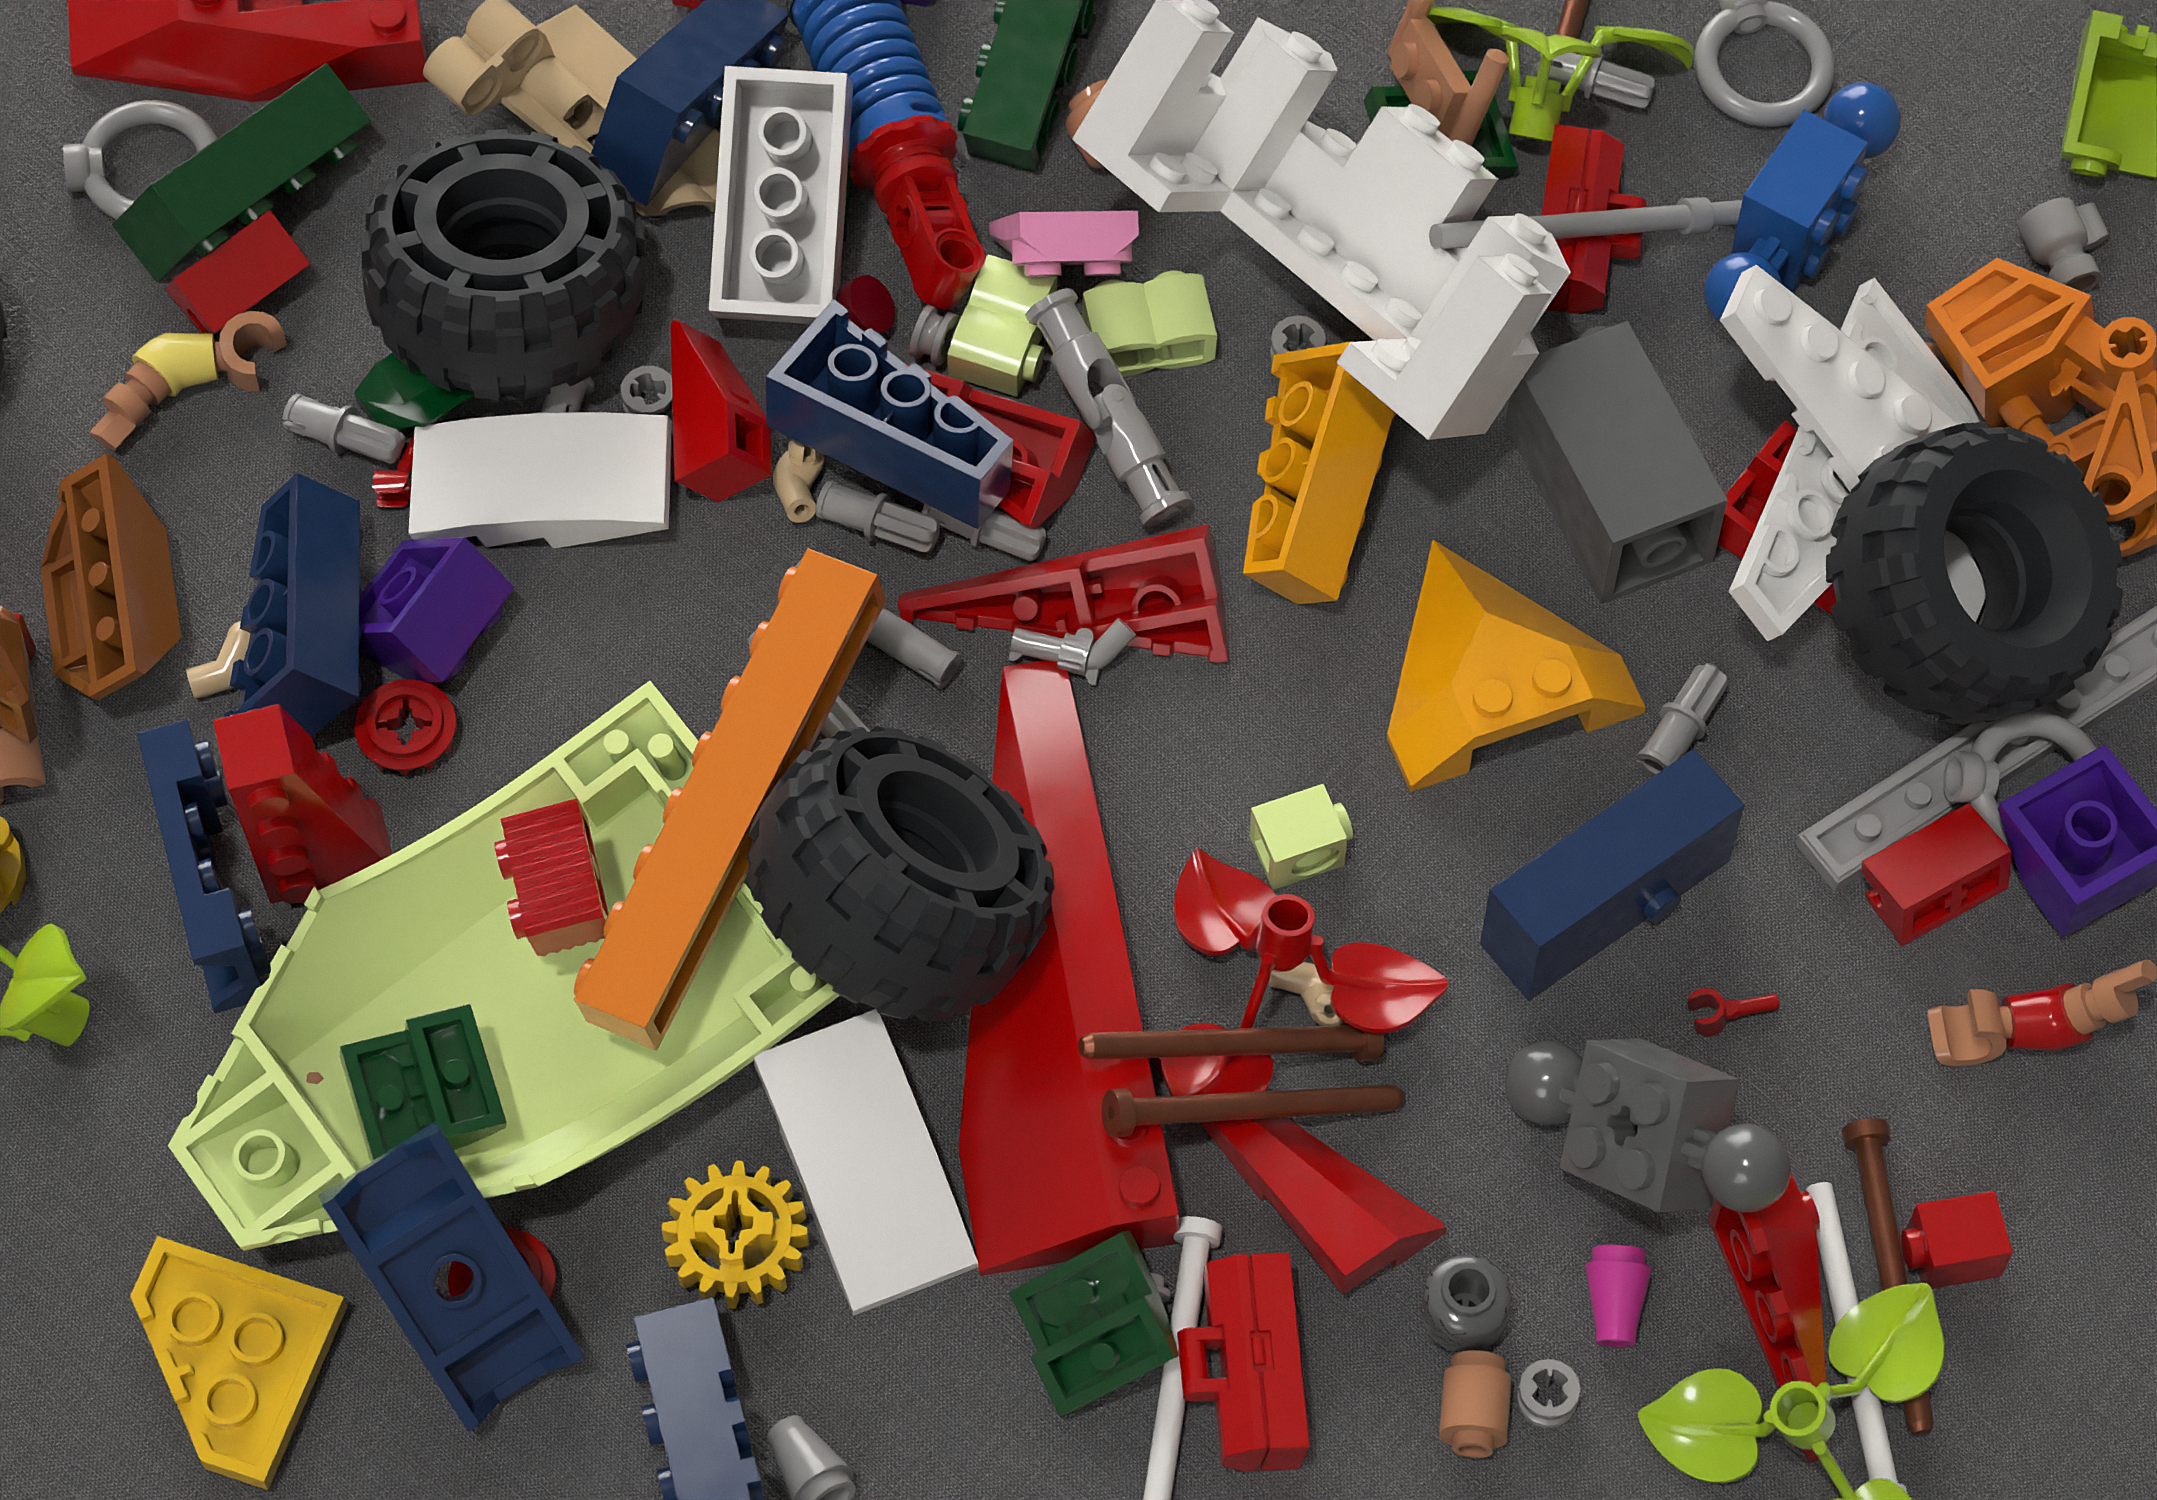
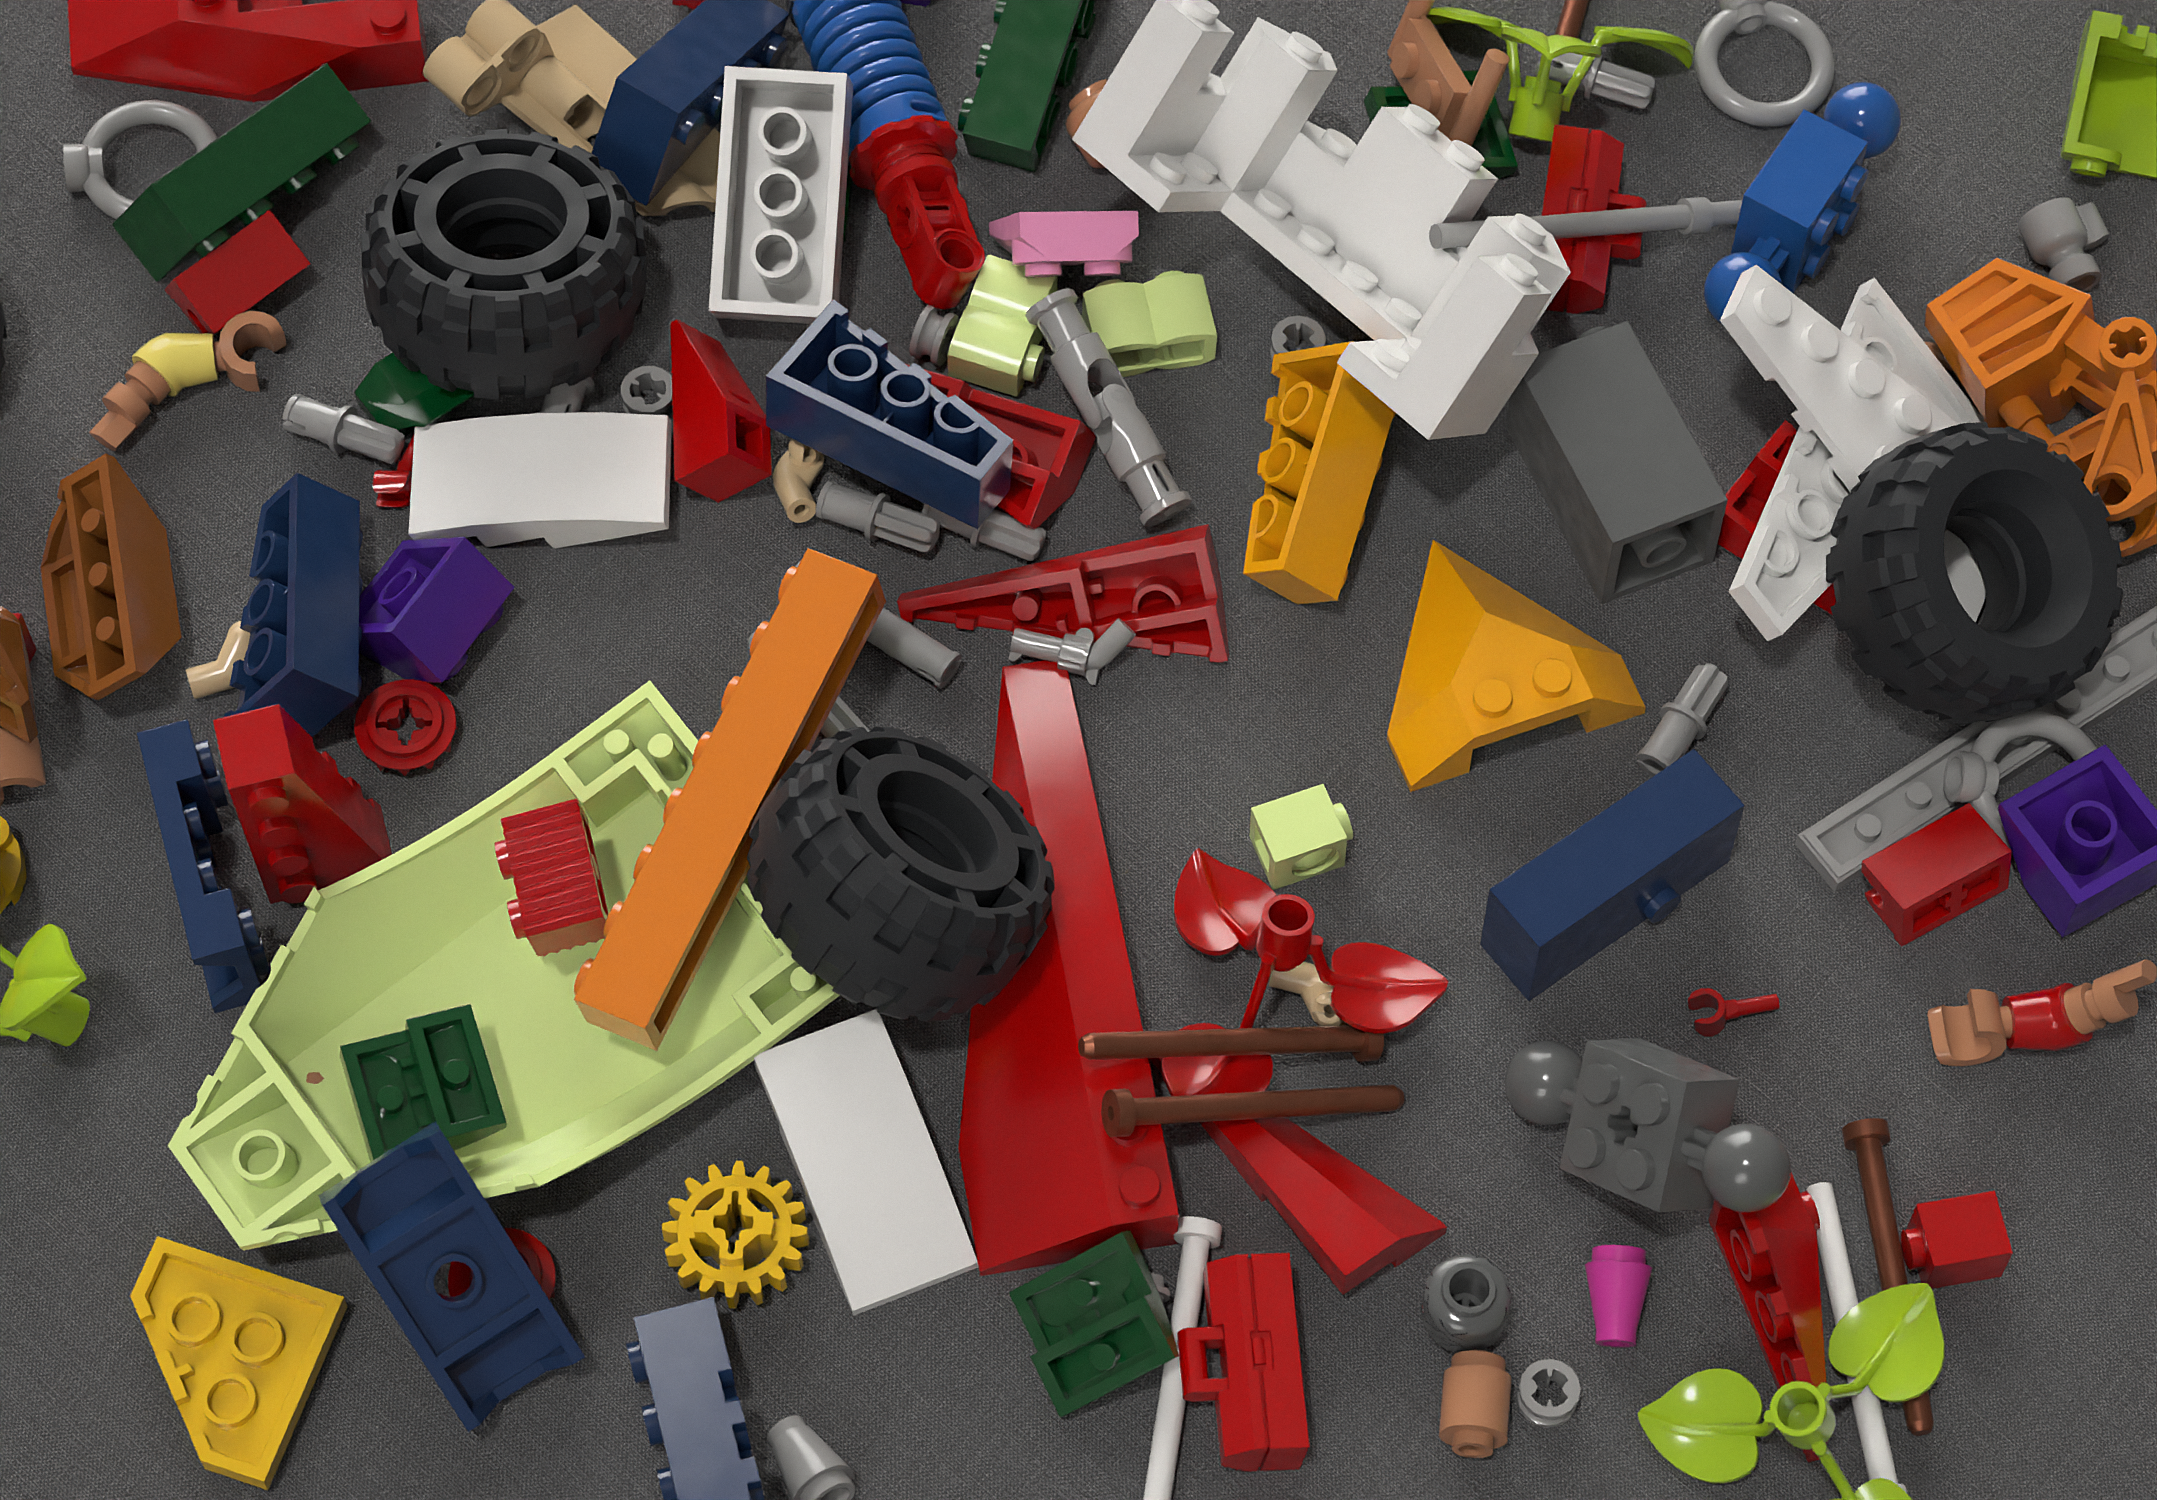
dark red tile [836,275,895,334] -> none

